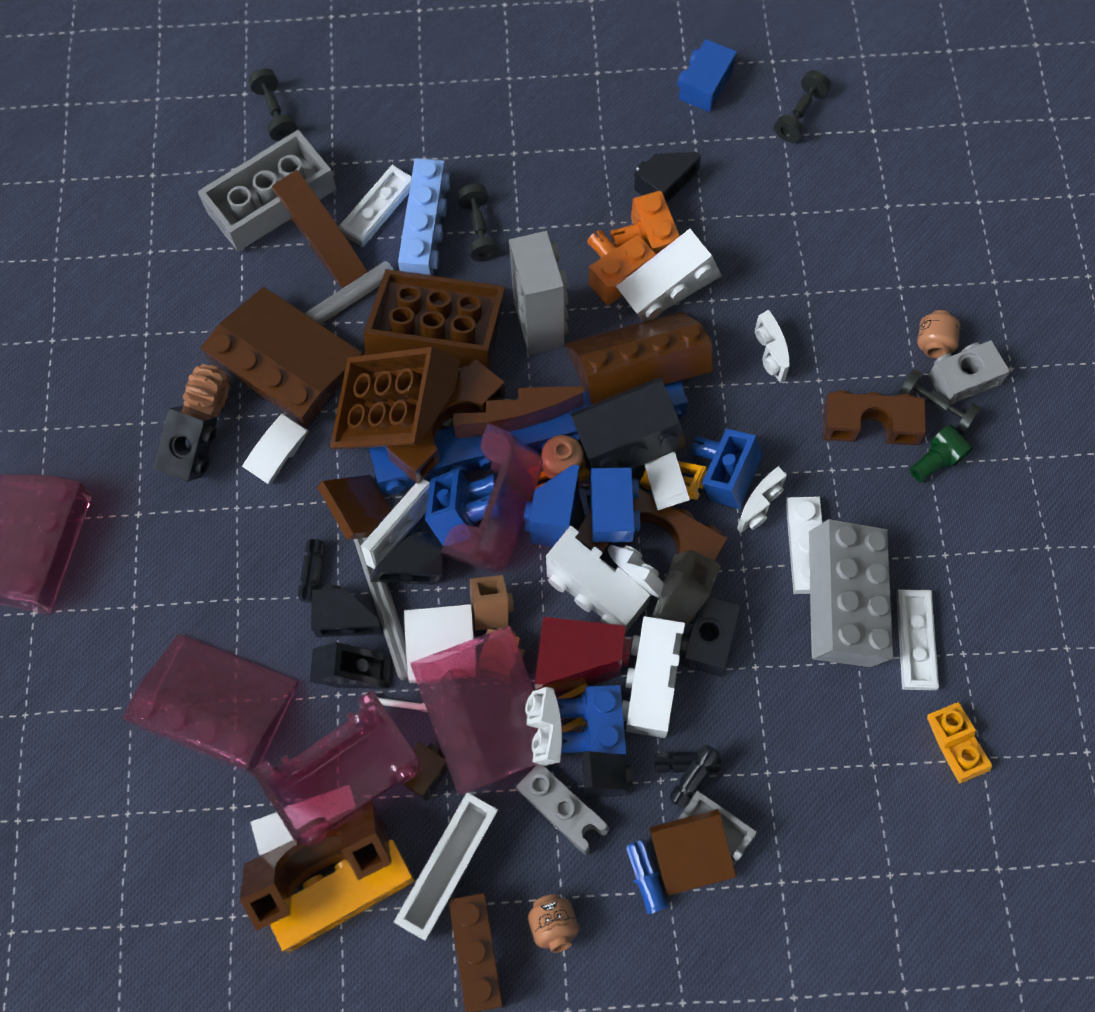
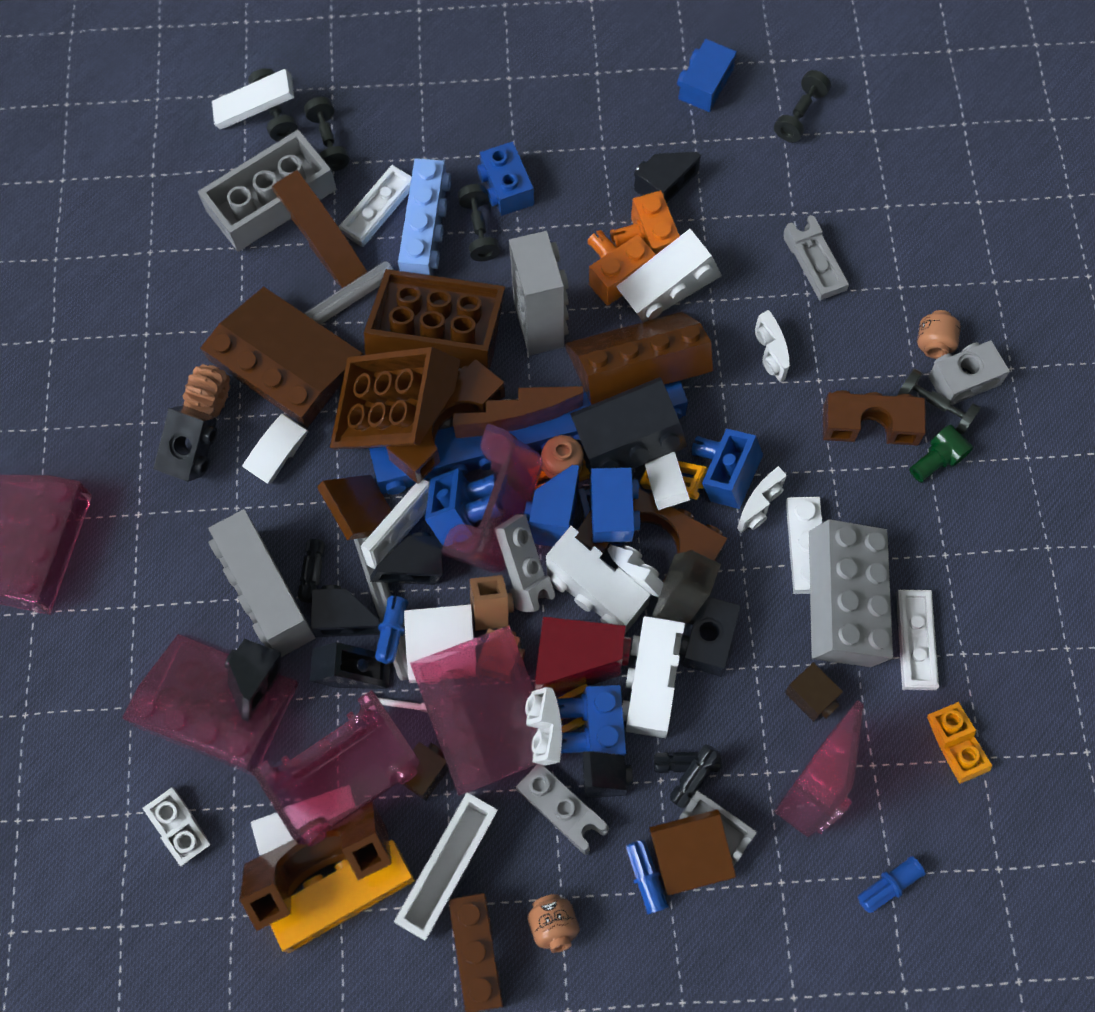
none -> white slope [142,787,211,867]
none -> light grey brick [208,509,316,657]
none -> white tile [212,69,294,130]
none -> black slope [225,639,281,722]
none -> pearl dark grey wheel [304,97,350,172]
none -> blue axle [375,596,409,664]
none -> blue brick [477,141,534,216]
none -> light grey plate [494,514,555,612]
none -> clear pink slope [774,700,864,837]
none -> light grey plate [784,215,849,301]
none -> dark brown brick [784,662,843,722]
none -> blue axle [858,856,926,913]

